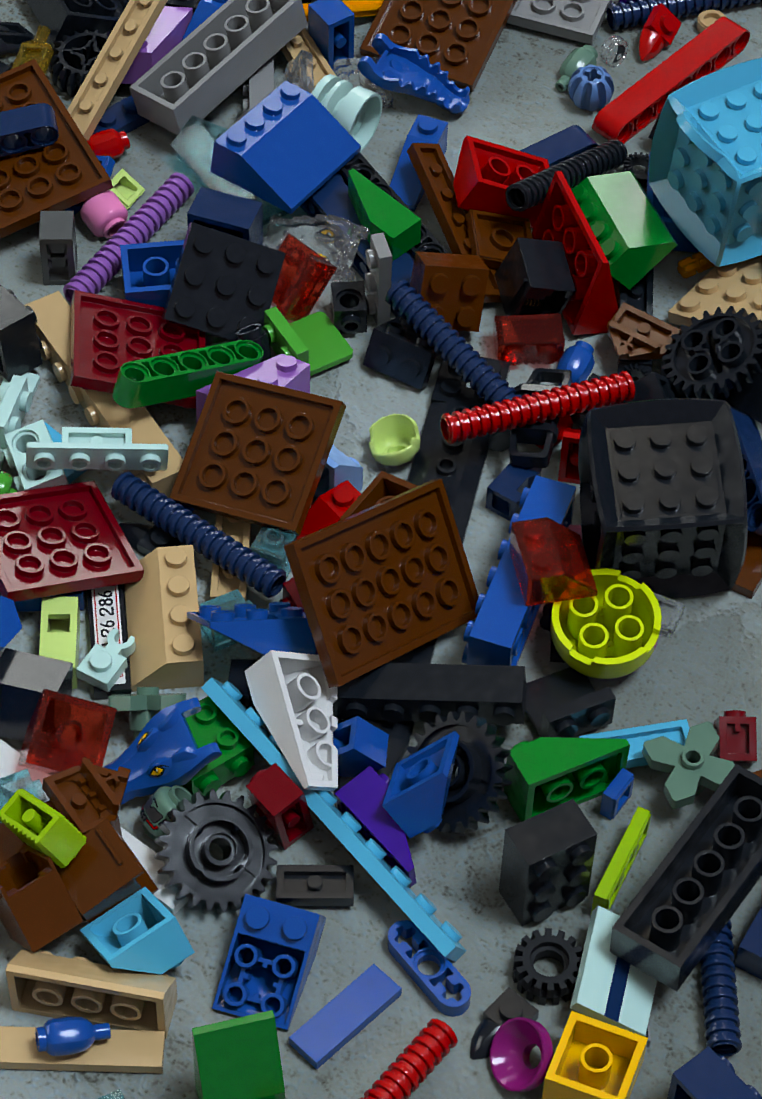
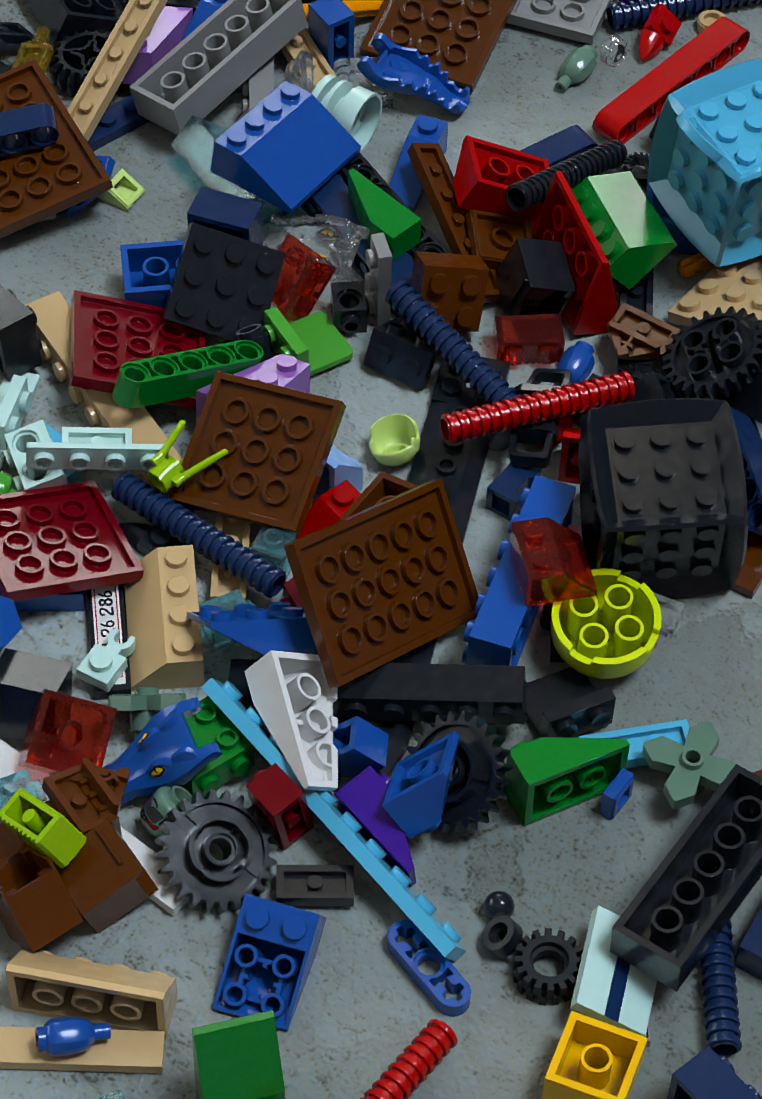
dark grey brick [39,211,78,285] -> none
yellowish green brick [39,595,80,689] -> none
medium lavender piece [63,172,194,303] -> none
bright pink head [80,190,128,238] -> none
medium azure slope [80,887,195,975] -> none
red plant [87,128,130,160] -> none
blue tile [289,964,402,1069] -> none
black plate [470,987,539,1060] -> none
magenta piece [490,1017,554,1092] -> none
black brick [499,799,597,926] -> none
medium blue piece [568,64,614,111] -> none
lime tile [591,806,651,914] -> none
dark red bracket [714,710,757,763] -> none
none -> lime plant [147,420,228,493]
none -> black plate [482,891,523,957]

